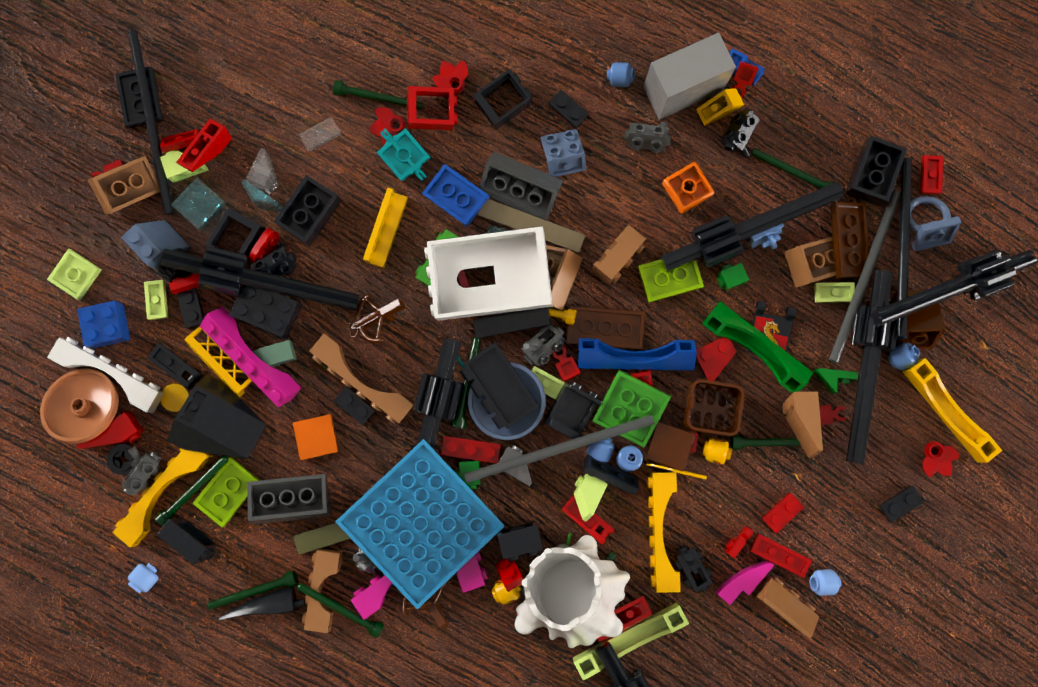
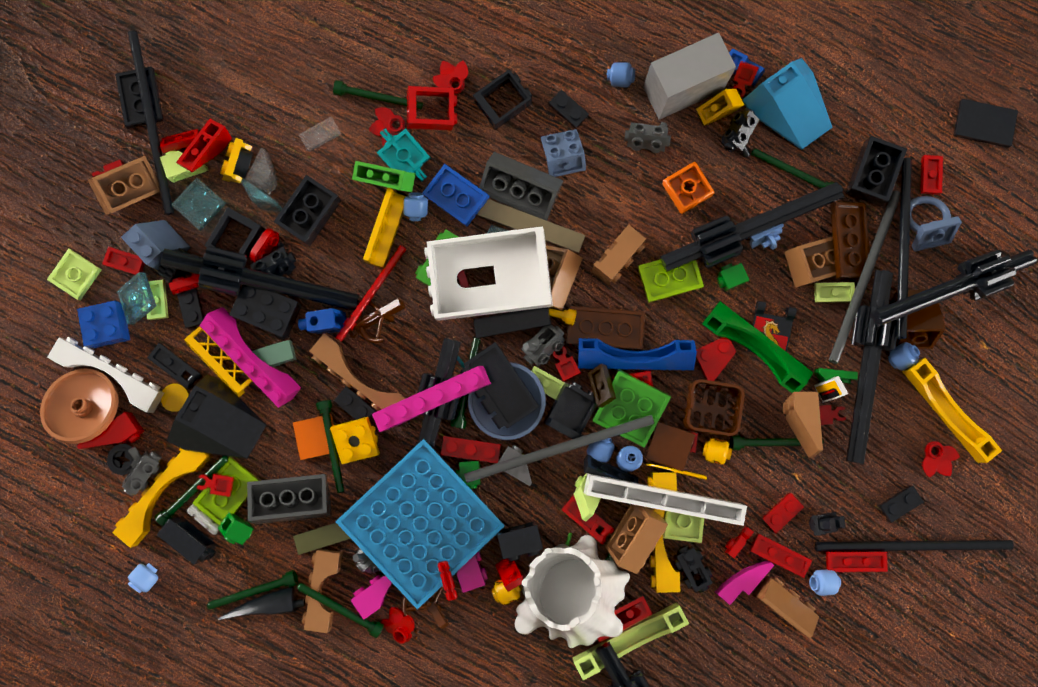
none -> red plate [102,246,145,277]
none -> clear light blue plate [117,272,156,325]
none -> white axle [187,504,219,535]
none -> red plate [197,474,234,497]
none -> green brick [218,512,254,545]
none -> yellow piece [220,138,253,183]
none -> blue torso [298,308,346,334]
none -> dark green piece [316,400,345,493]
none -> yellow piece [330,417,380,464]
none -> red bar [335,245,406,342]
none -> bright green brick [352,161,416,192]
none -> dark pink arch [372,366,491,432]
none -> red plate [381,607,415,644]
none -> medium blue head [403,192,428,221]
none -> red axle [437,561,458,601]
none -> white brick [584,473,747,526]
none -> dark brown plate [588,364,616,408]
none -> medium nougat slope [605,504,668,574]
none -> yellowish green tile [663,511,704,543]
none -> dark azure wedge [742,58,833,150]
none -> black hips [809,512,846,536]
none -> slope [814,376,848,402]
none -> black piece [815,540,1014,552]
none -> red plate [826,551,888,572]
none -> black tile [953,99,1018,148]

